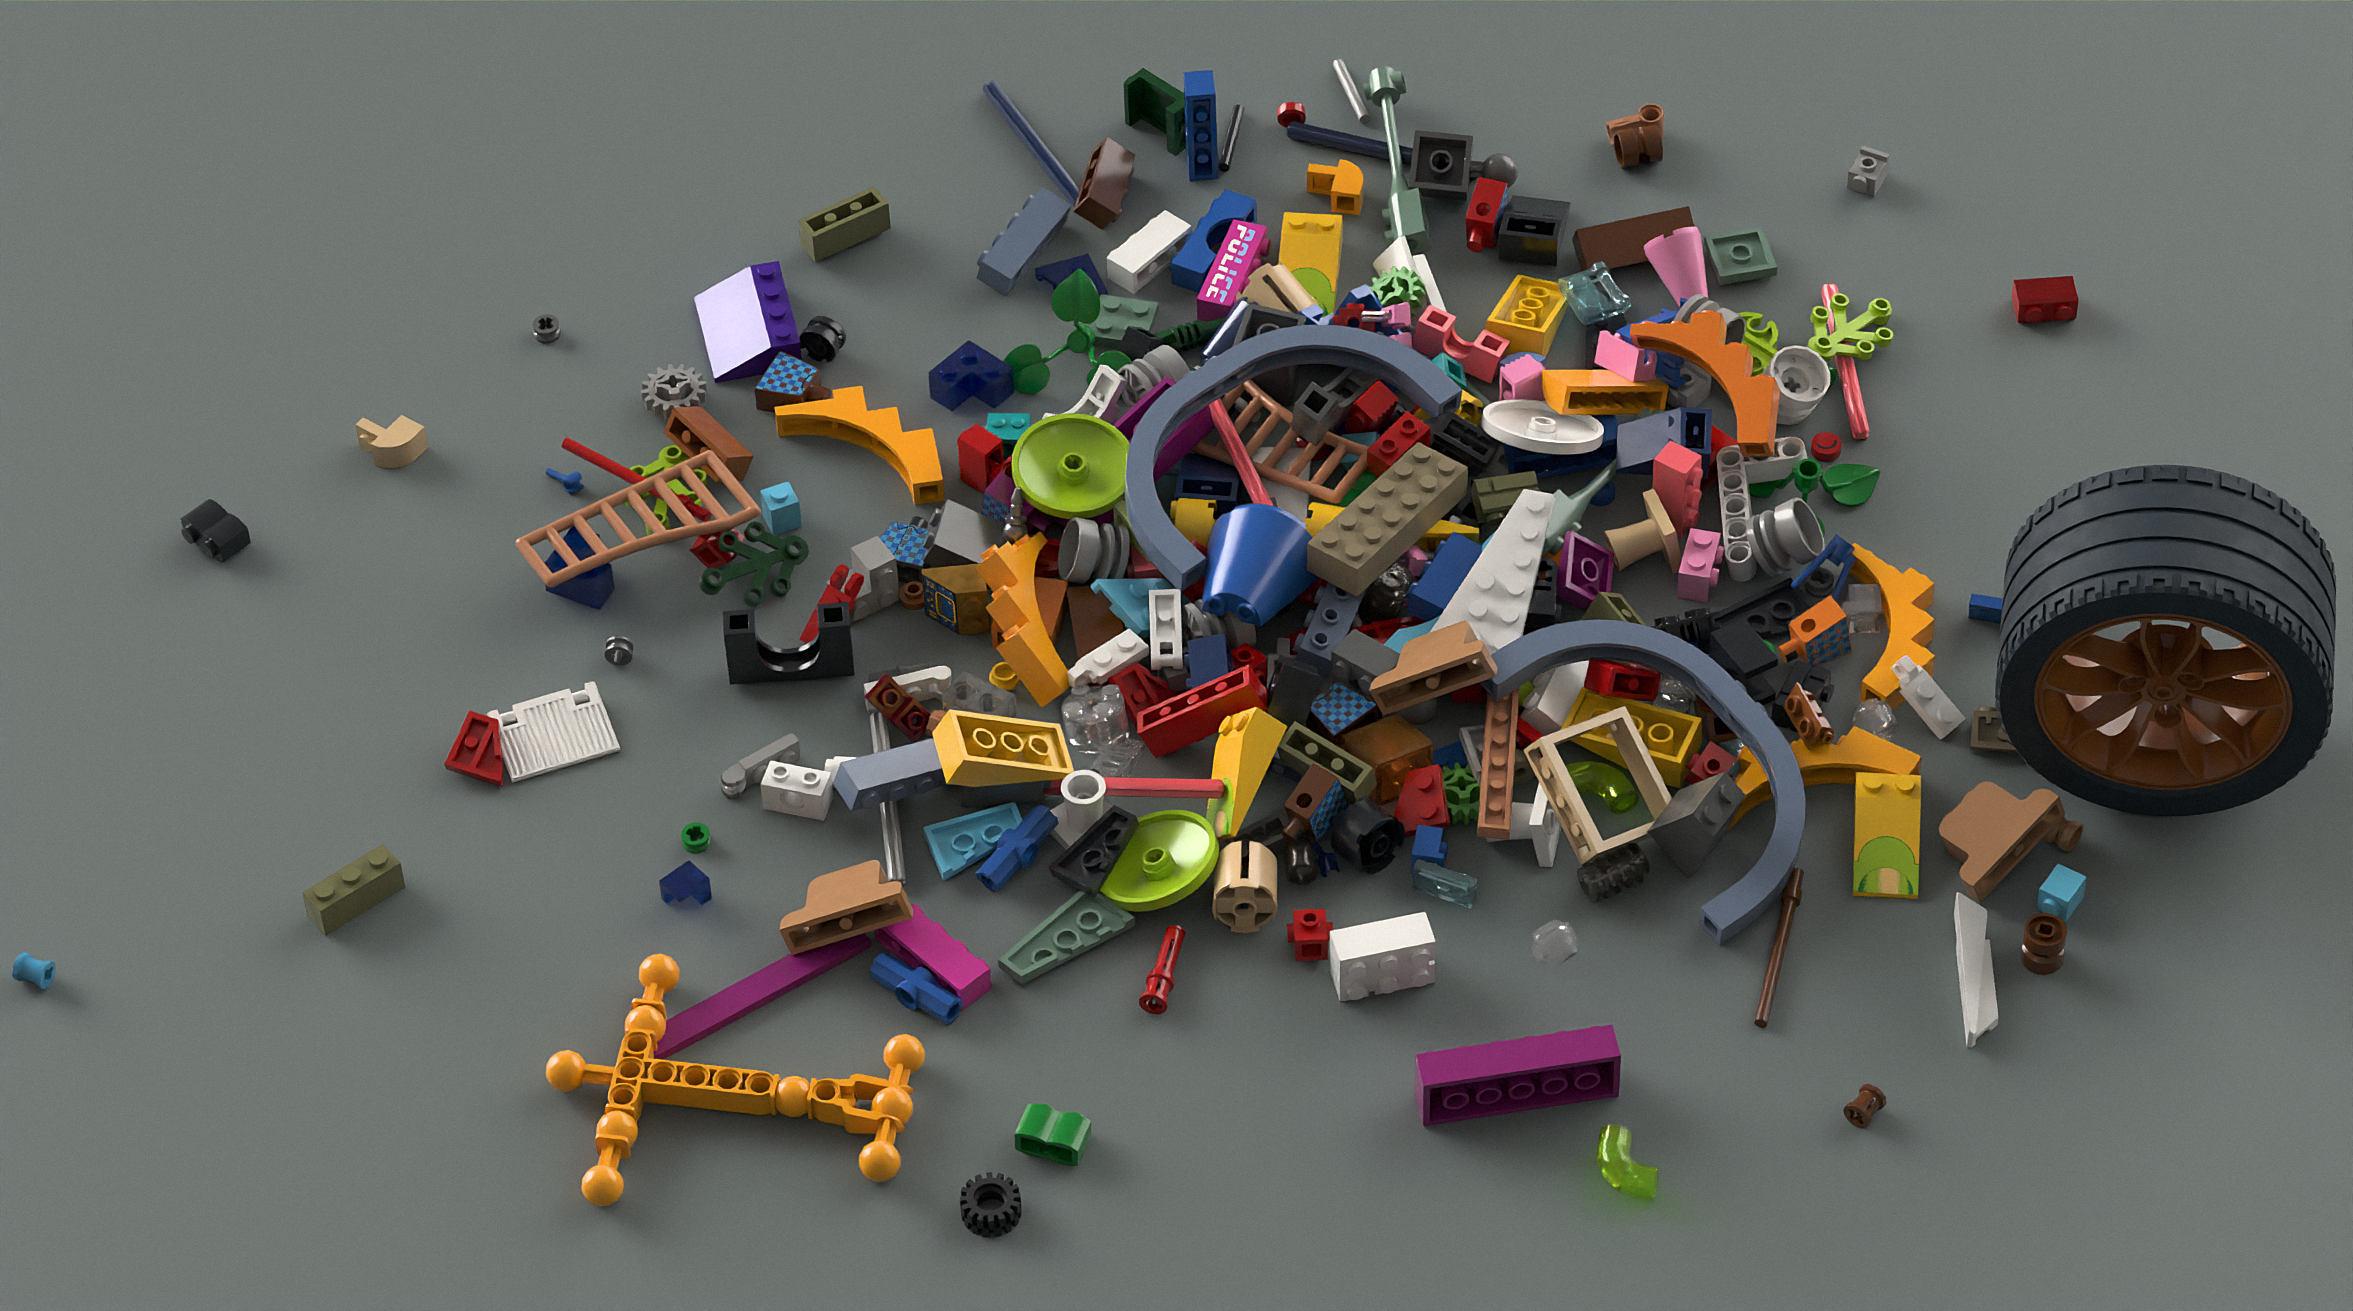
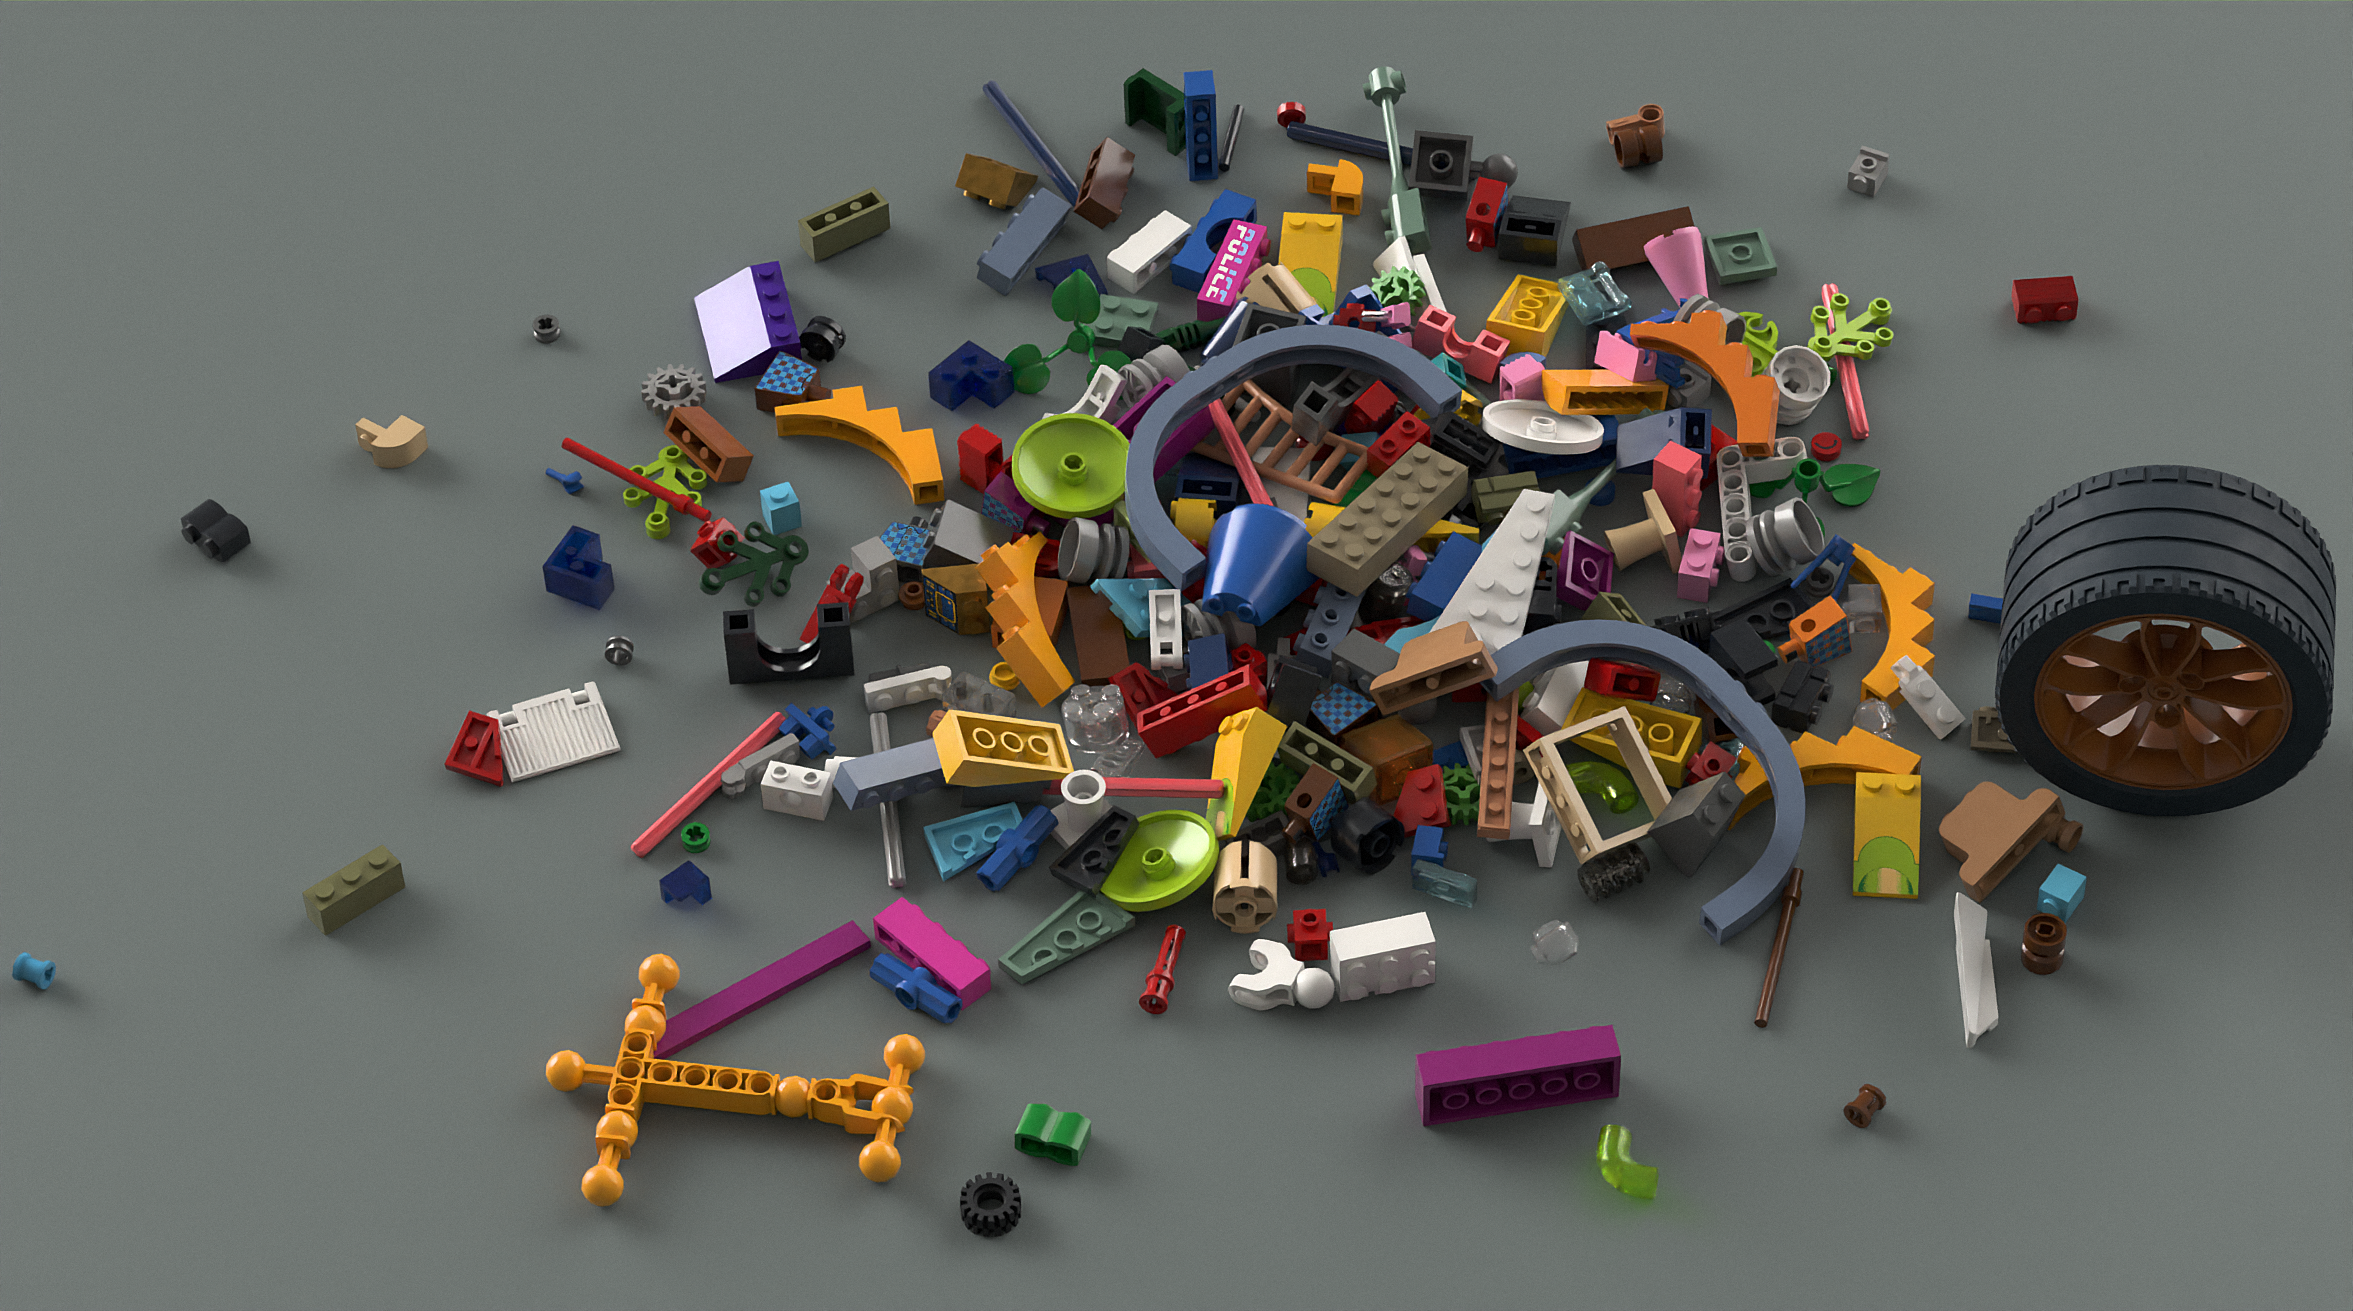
nougat bar [515,450,761,588] -> none
medium nougat brick [779,860,913,955] -> none
dark red slope [864,674,931,742] -> none
teal head [985,413,1031,460] -> none
flat silver bar [1003,487,1028,544] -> none
white hinge [1067,628,1149,691] -> none
light grey bar [1333,59,1370,124] -> none
dark orange hinge [1783,683,1834,750] -> none
none -> coral axle [631,712,786,858]
none -> blue hips [779,703,837,760]
none -> pearl gold slope [955,153,1038,209]
none -> white piece [1228,939,1335,1011]
none -> bright green gear [1245,762,1300,823]

